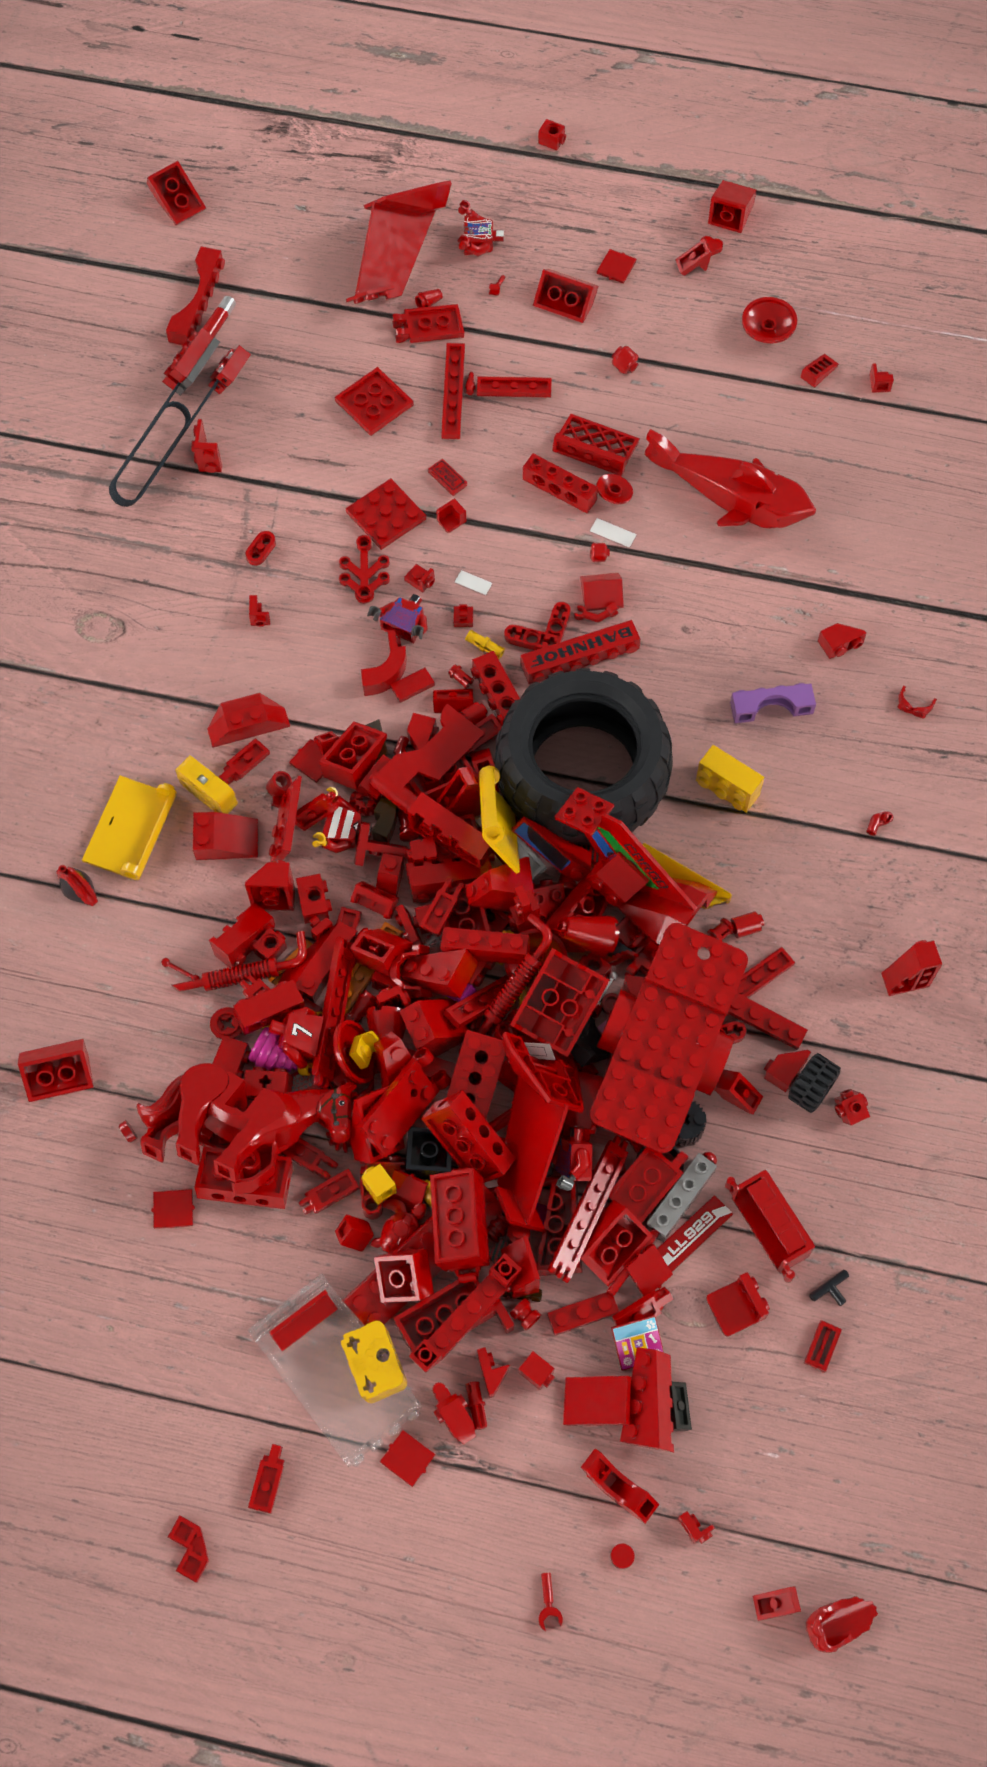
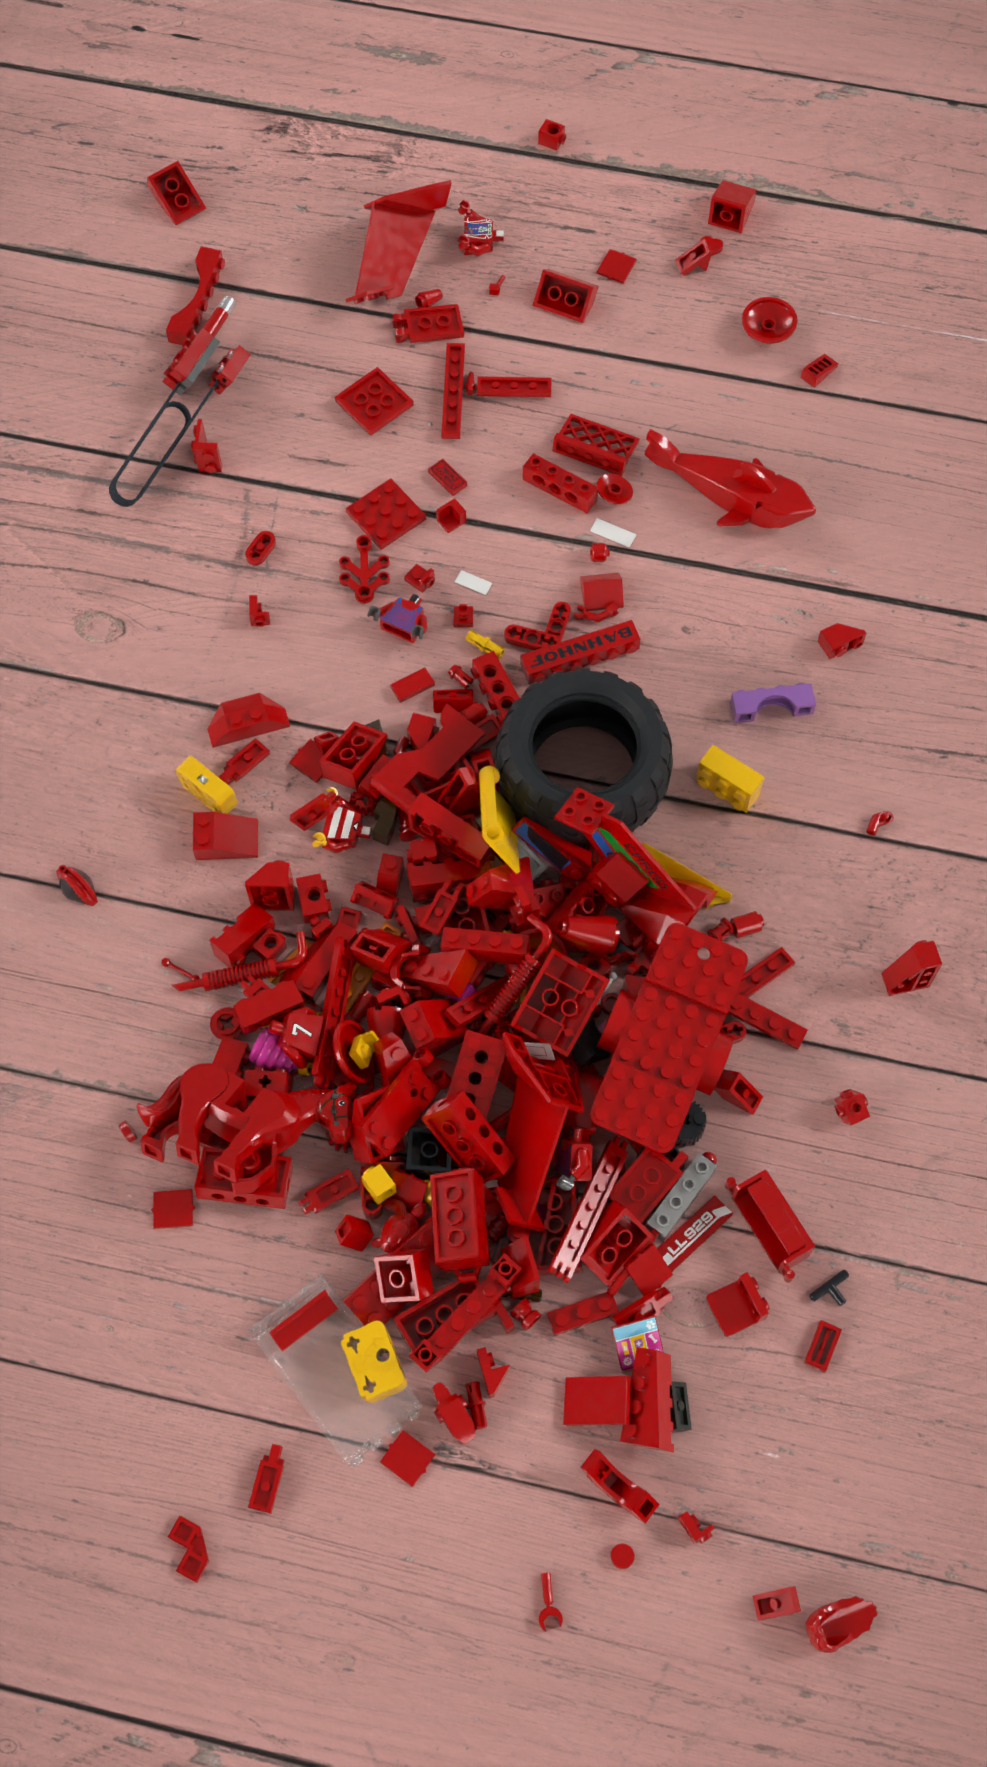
red slope [18,1038,94,1102] -> none
yellow door [82,775,177,880] -> none
red hinge [266,771,302,862] -> none
red hinge [281,1137,339,1180] -> none
red bracket [354,822,408,866] -> none
red arch [361,630,407,696] -> none
red brick [518,1351,555,1390] -> none
red head [611,346,639,374] -> none
red slope [763,1050,811,1093] -> none
black tyre [788,1053,841,1113] -> none
red panel [869,363,894,393] -> none
red cap [897,685,937,719] -> none

